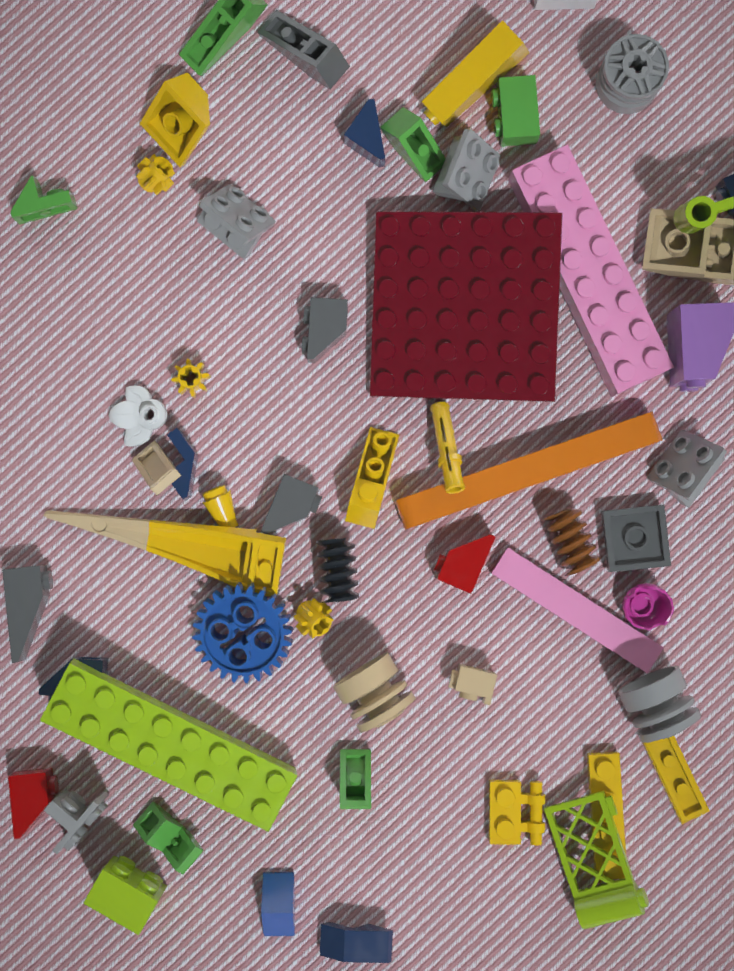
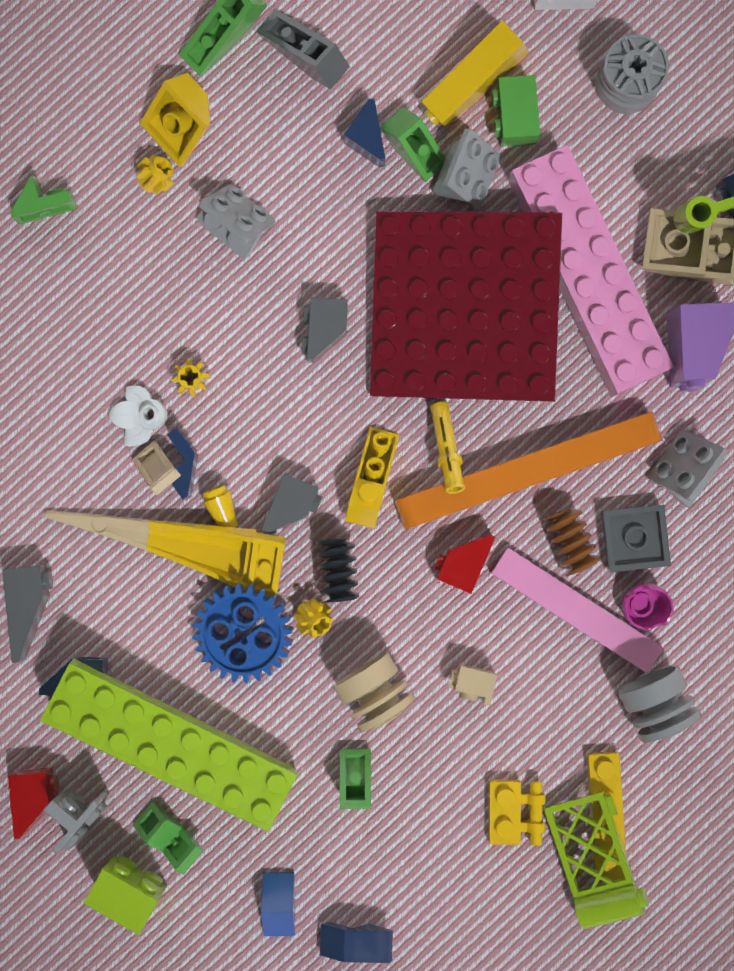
yellow tile [642,736,710,824] -> none

